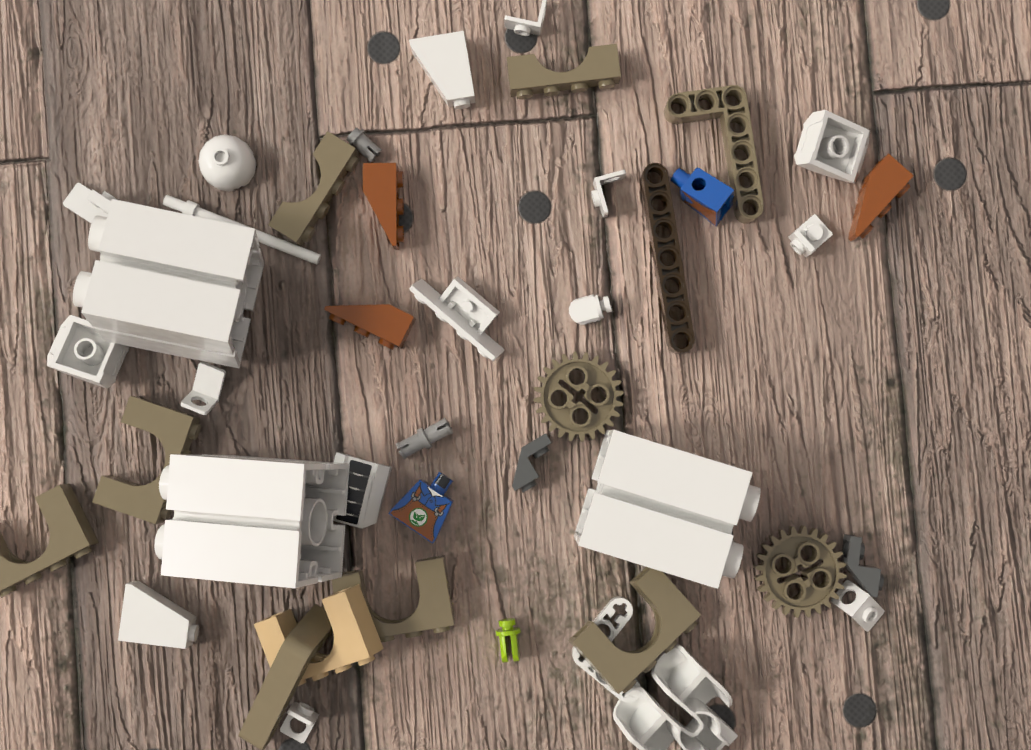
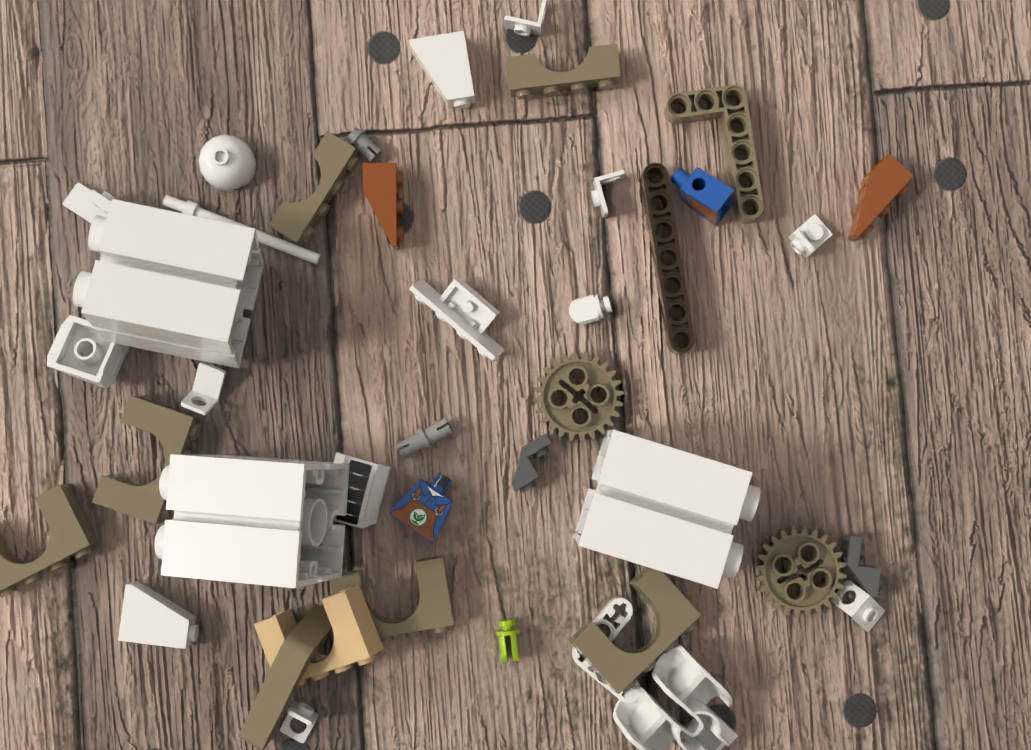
dark orange slope [324,304,416,350] -> none
white slope [794,110,870,184] -> none

